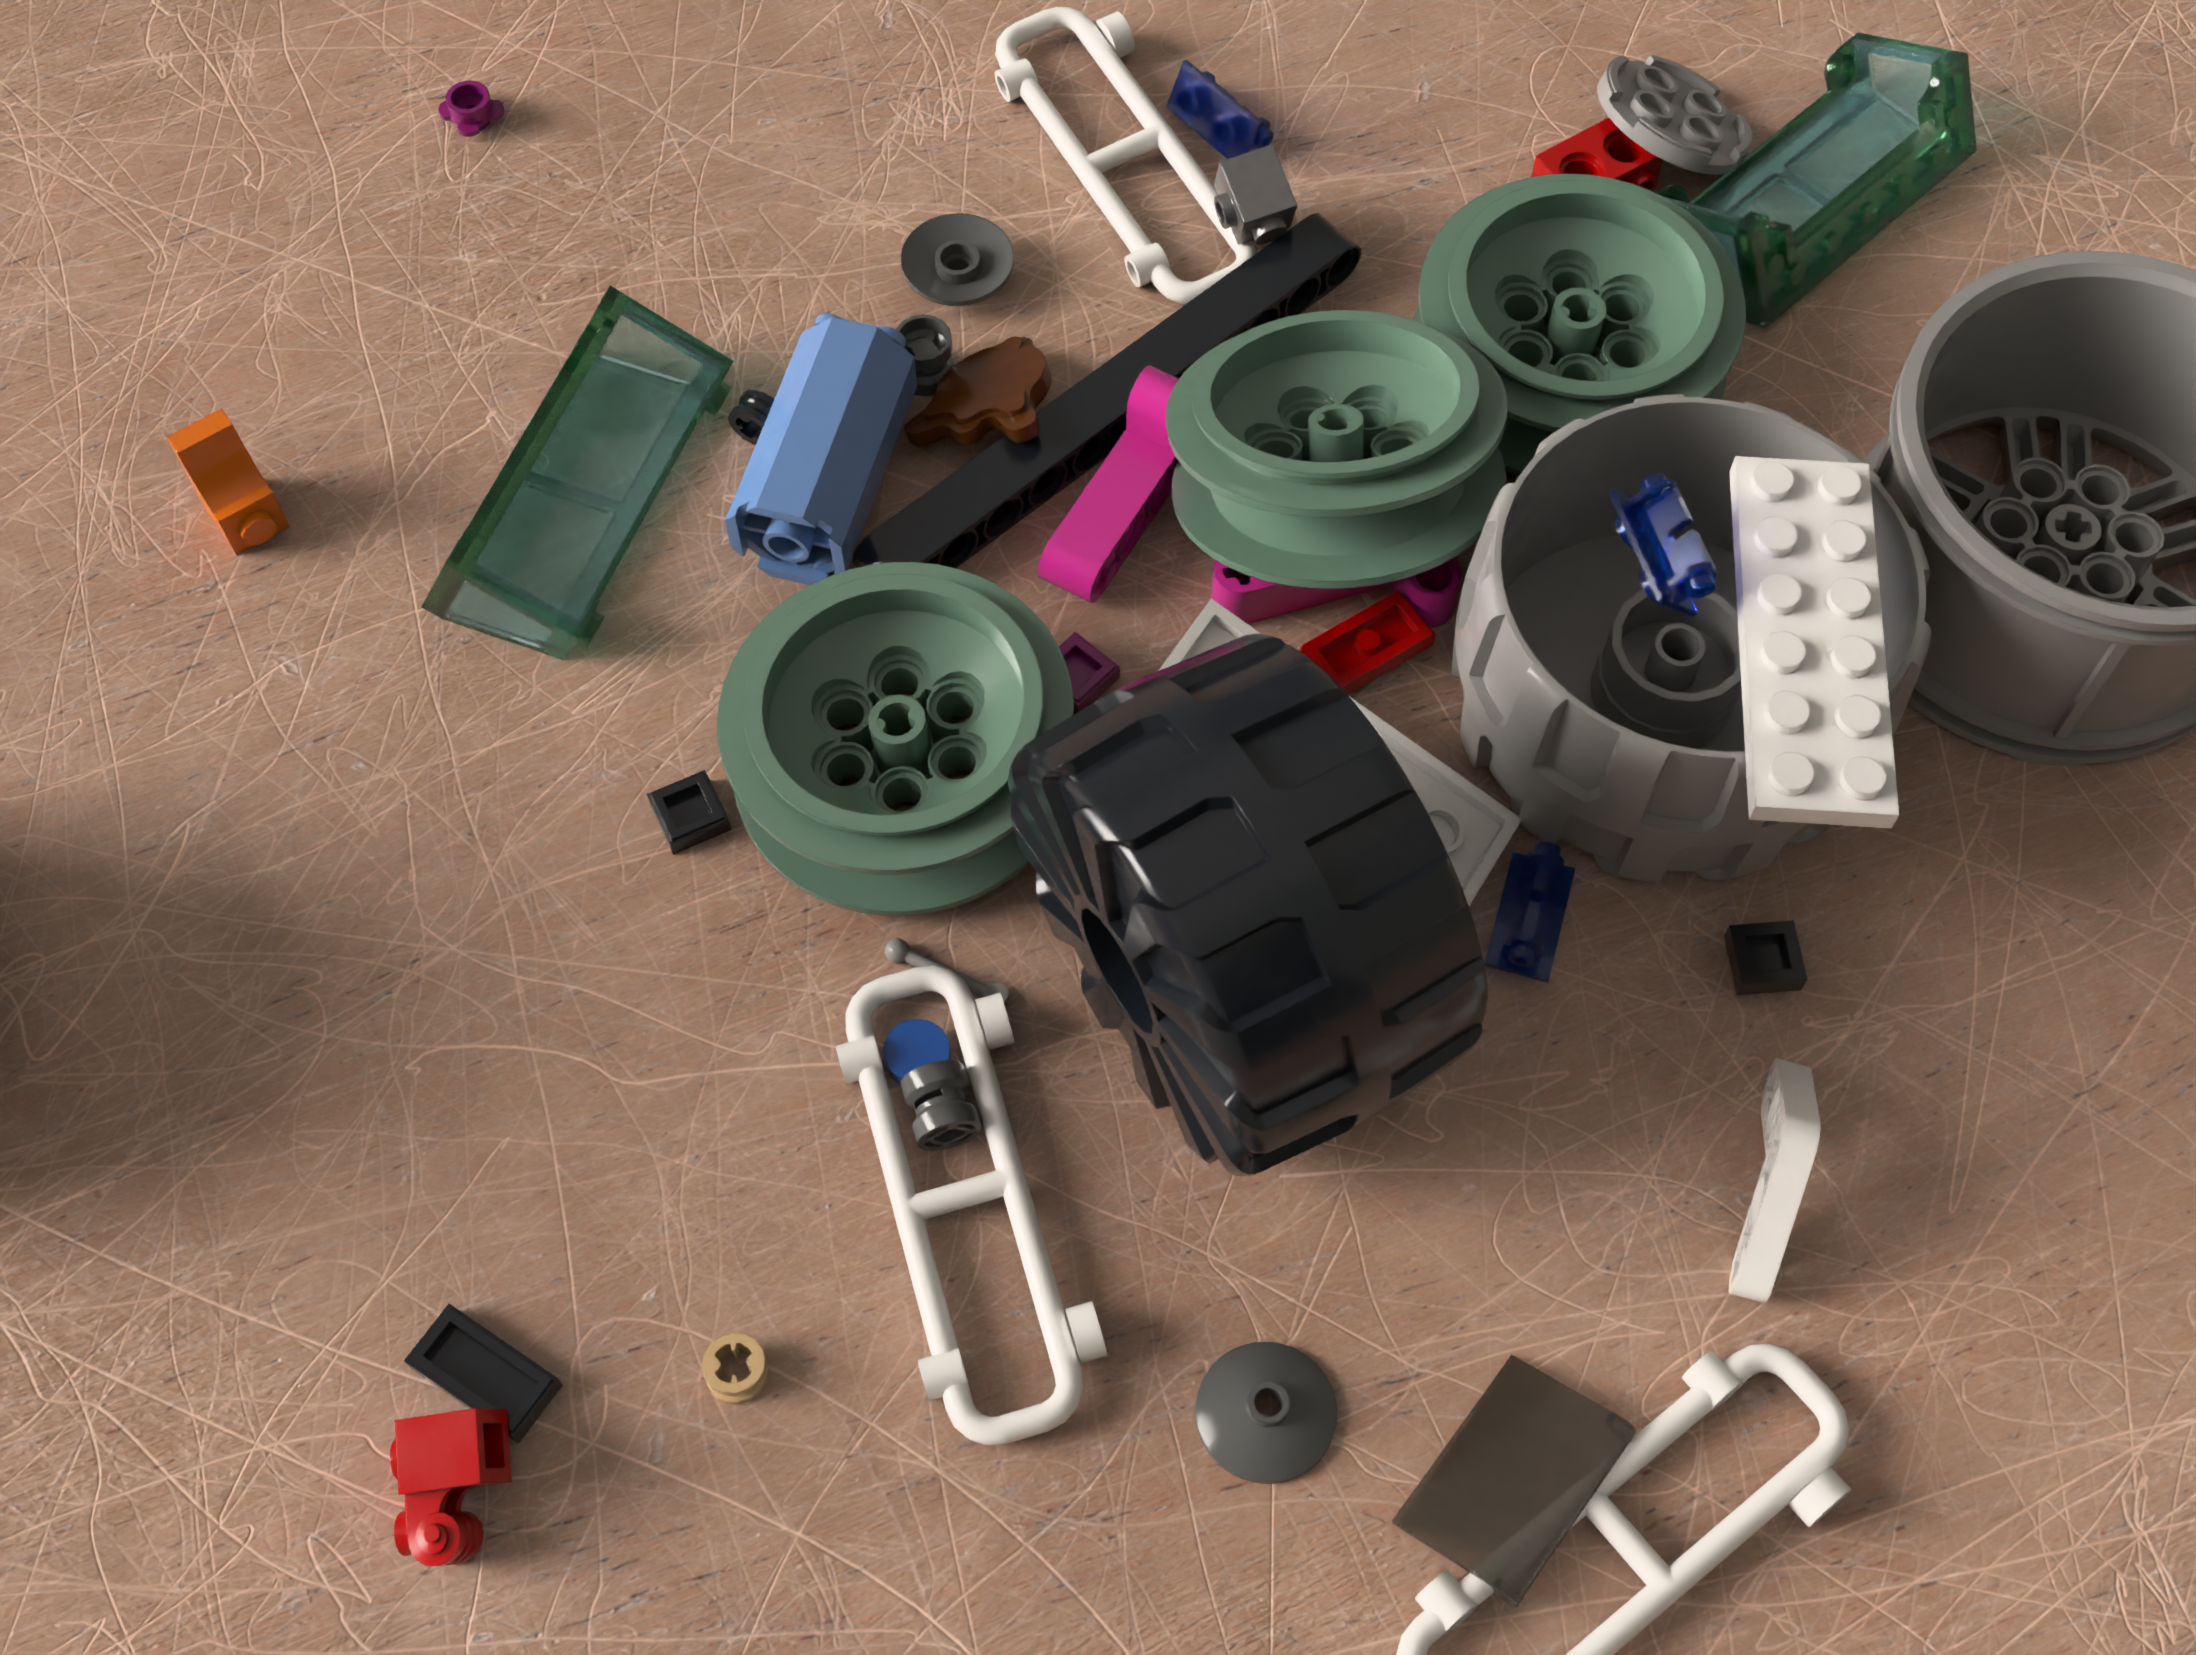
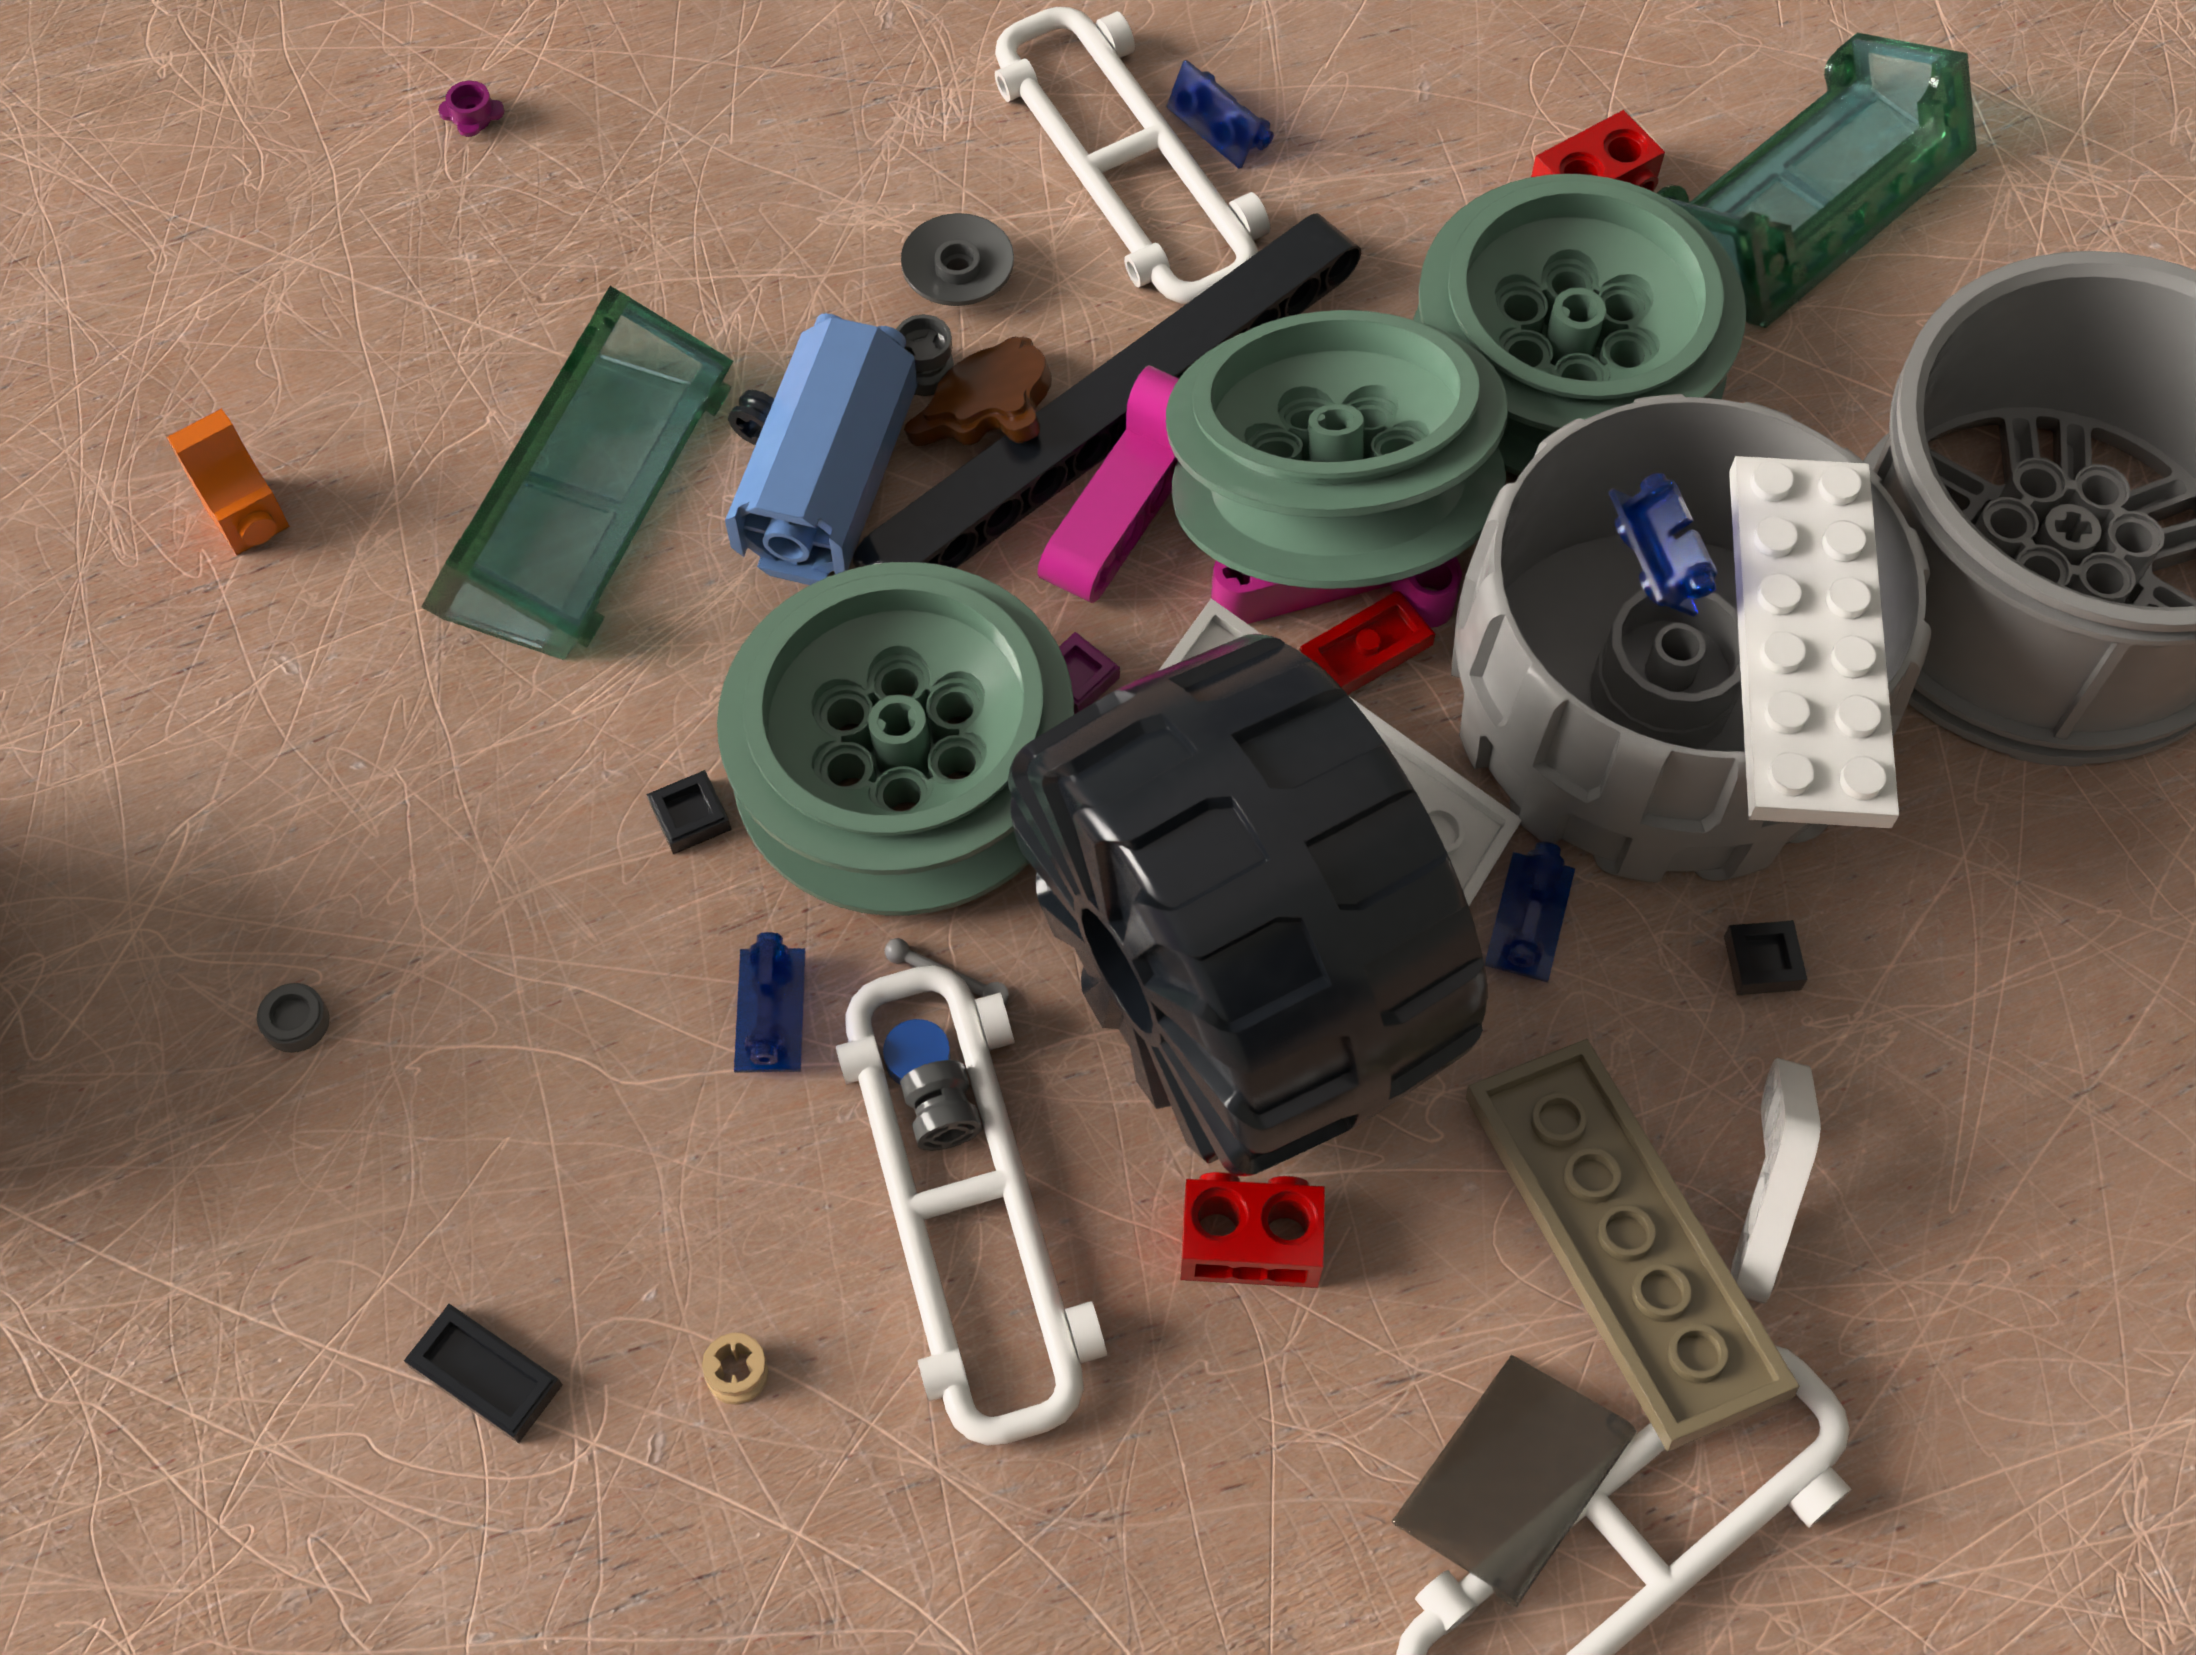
red brick [390,1408,512,1567] -> none
dark grey dish [1196,1342,1337,1484] -> none
flat silver brick [1214,144,1297,245] -> none
light grey tile [1597,55,1753,175] -> none
none -> dark grey tile [257,983,330,1053]
none -> clear blue hinge [734,932,806,1073]
none -> red brick [1180,1172,1325,1288]
none -> dark tan plate [1466,1039,1800,1452]

